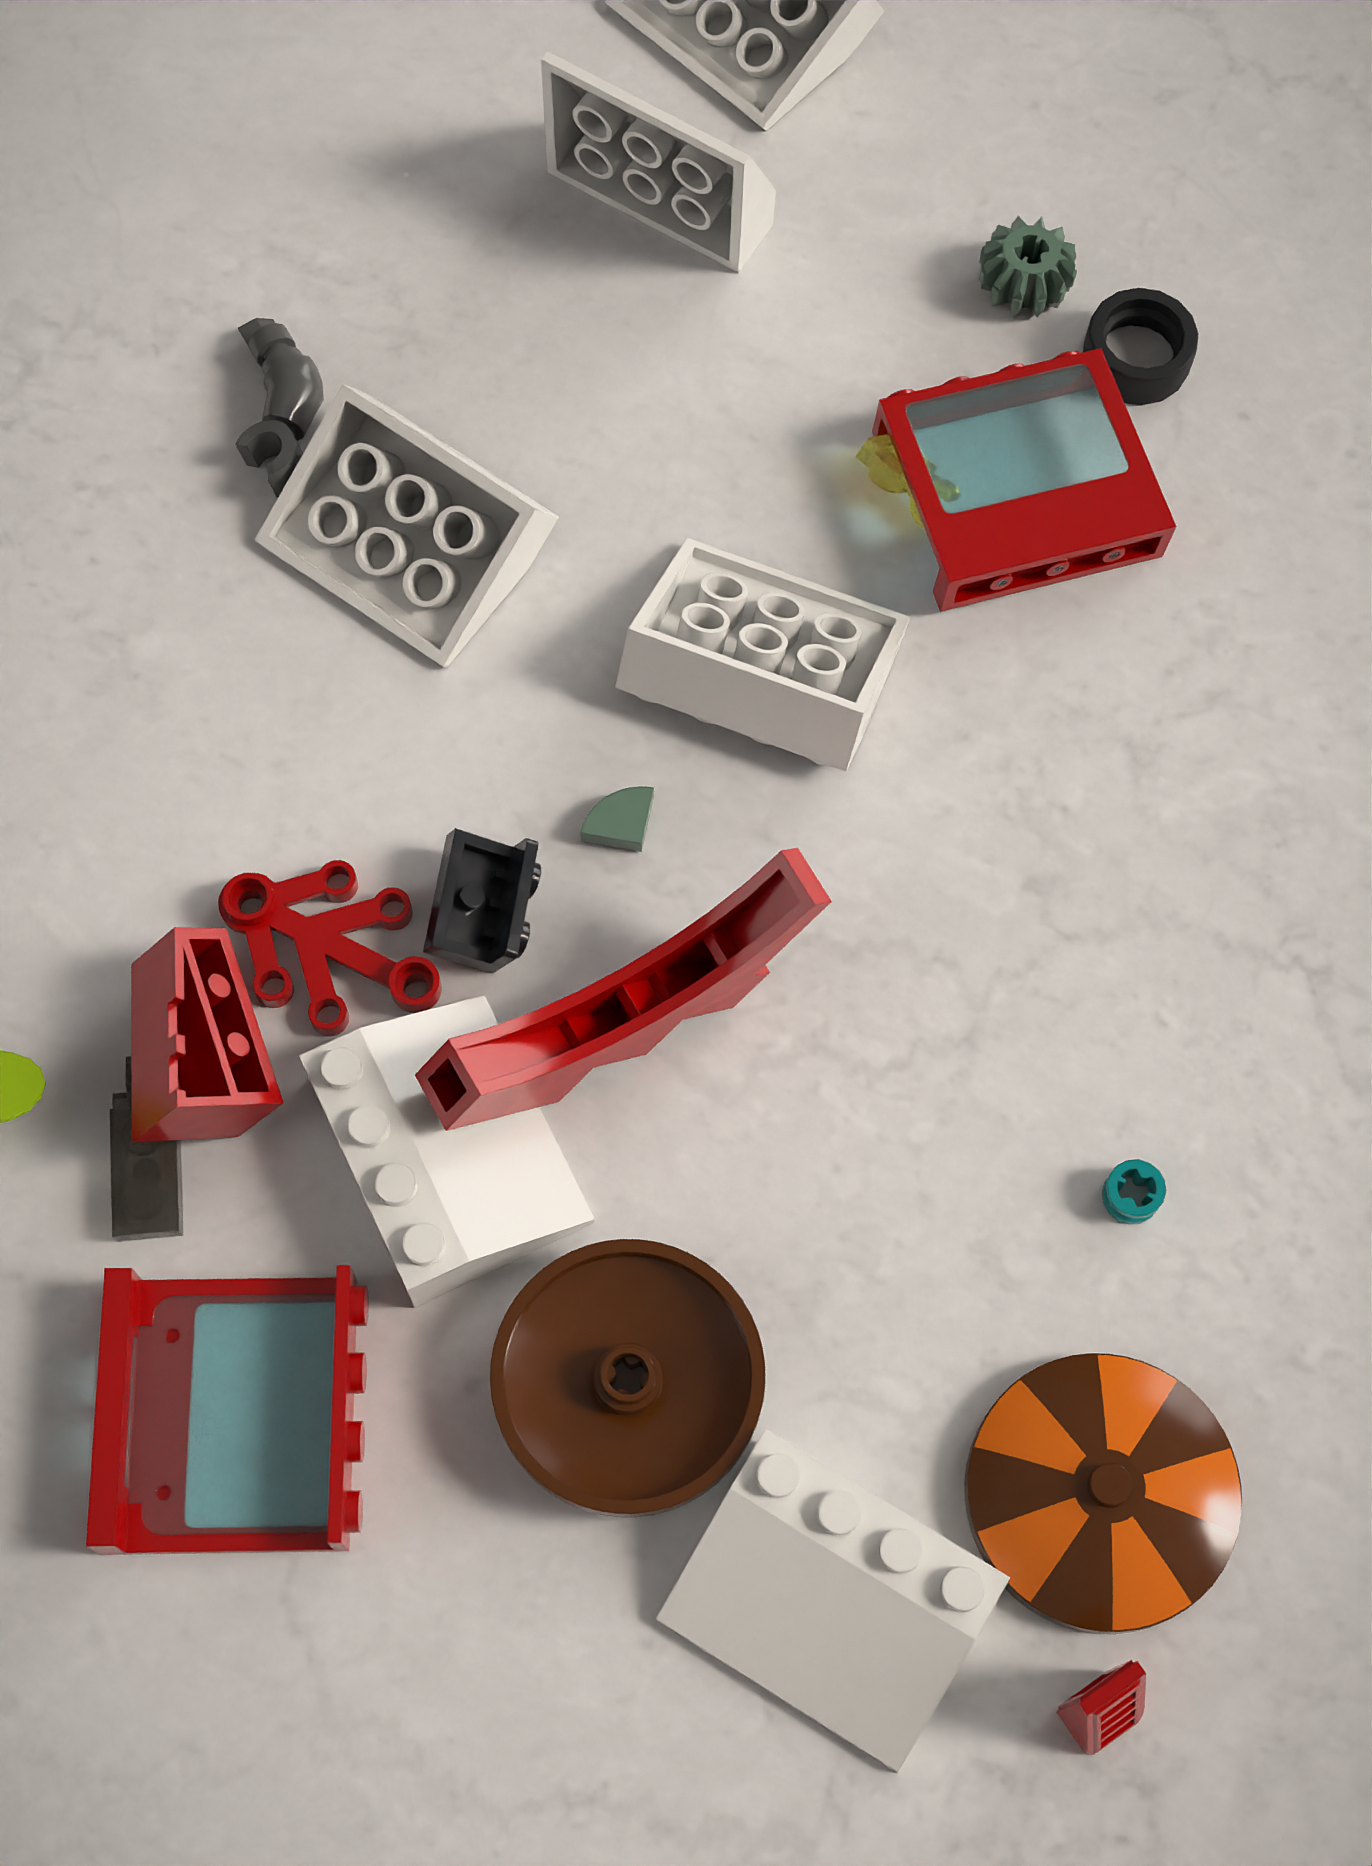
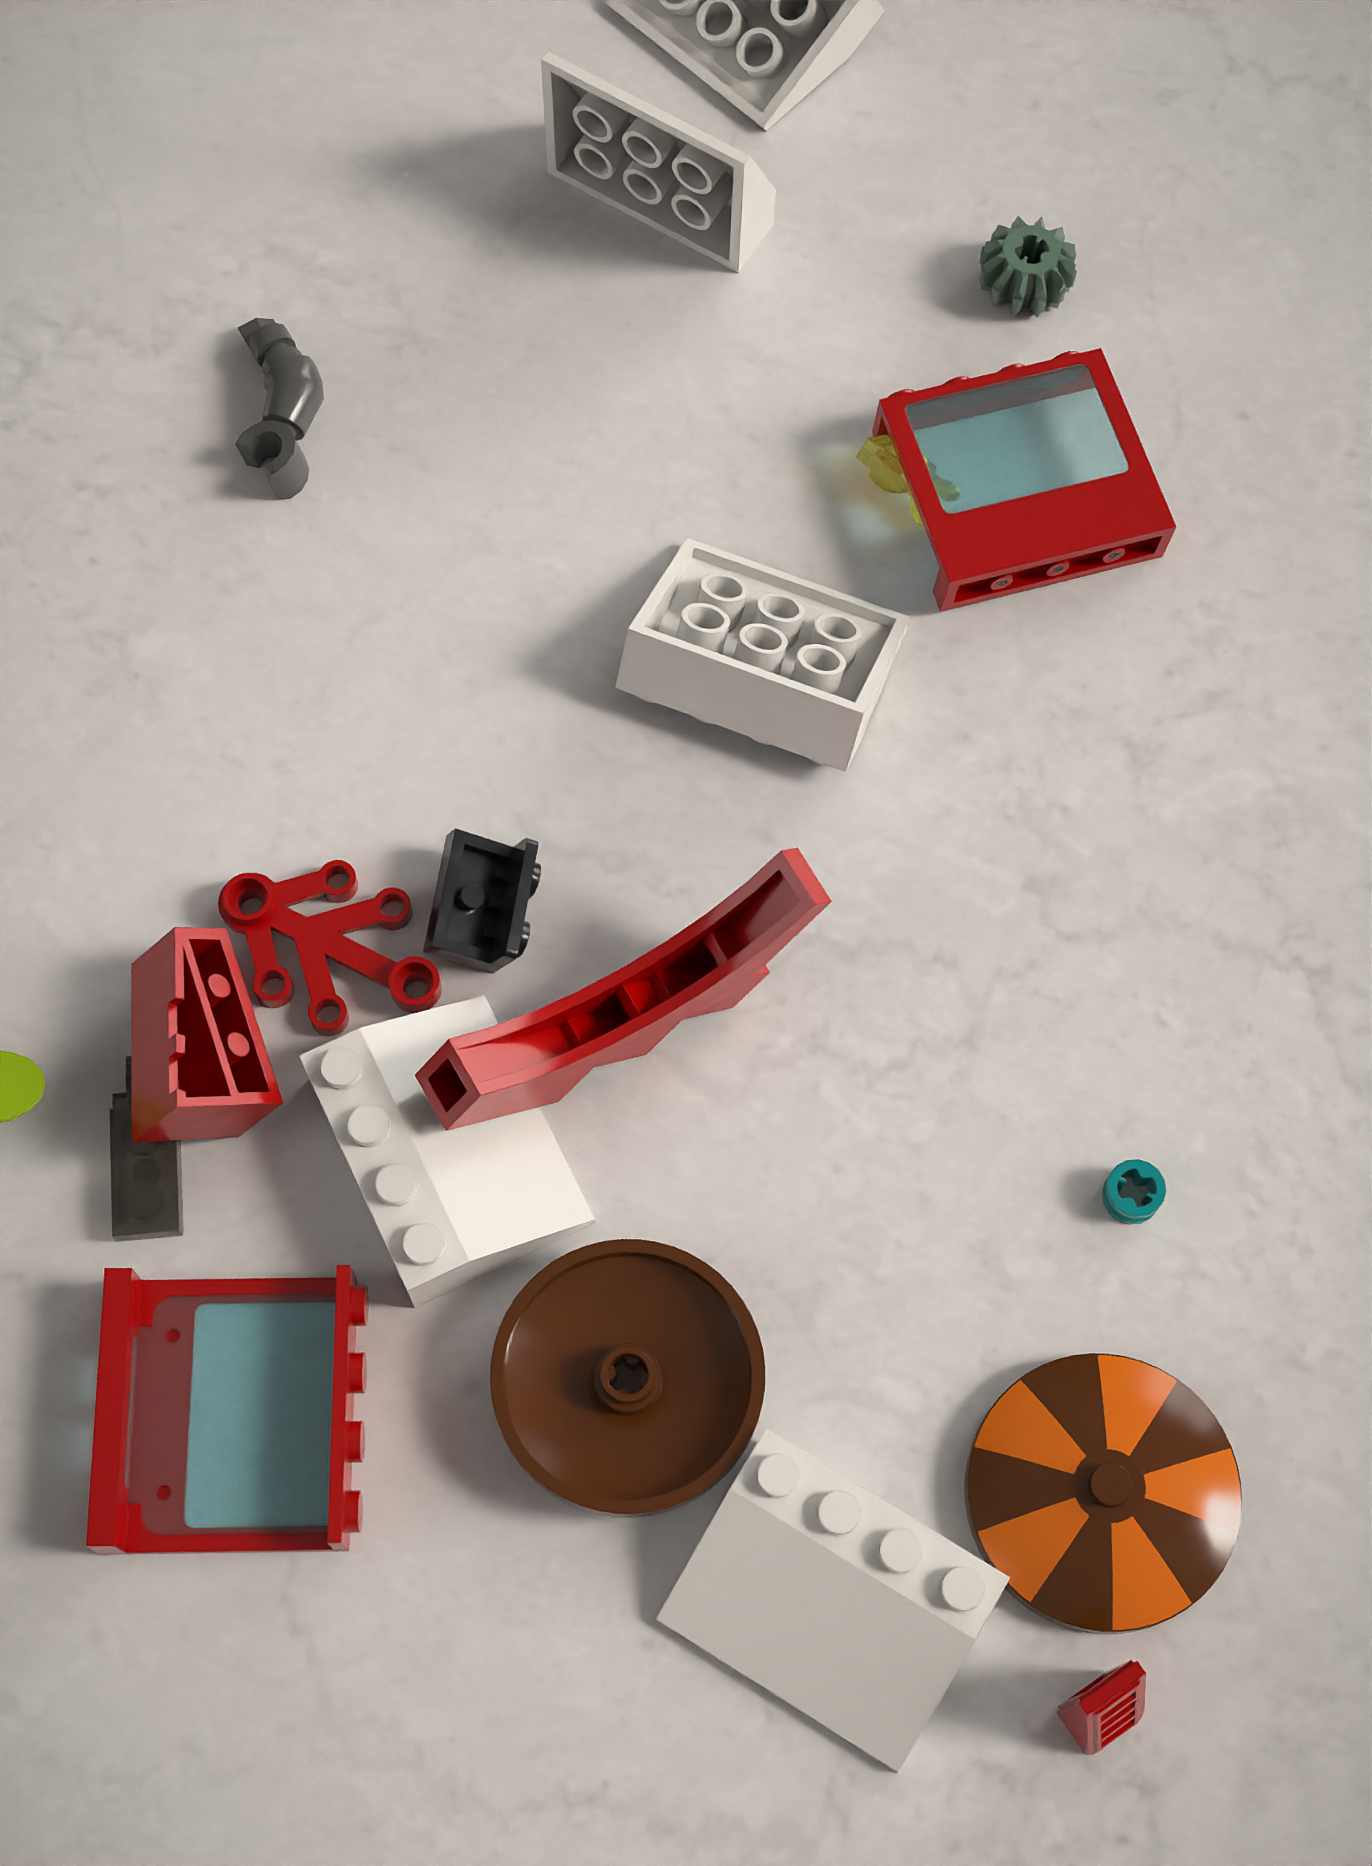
white slope [254,384,559,667] -> none
sand green tile [580,786,654,852] -> none
black tyre [1083,288,1199,405] -> none

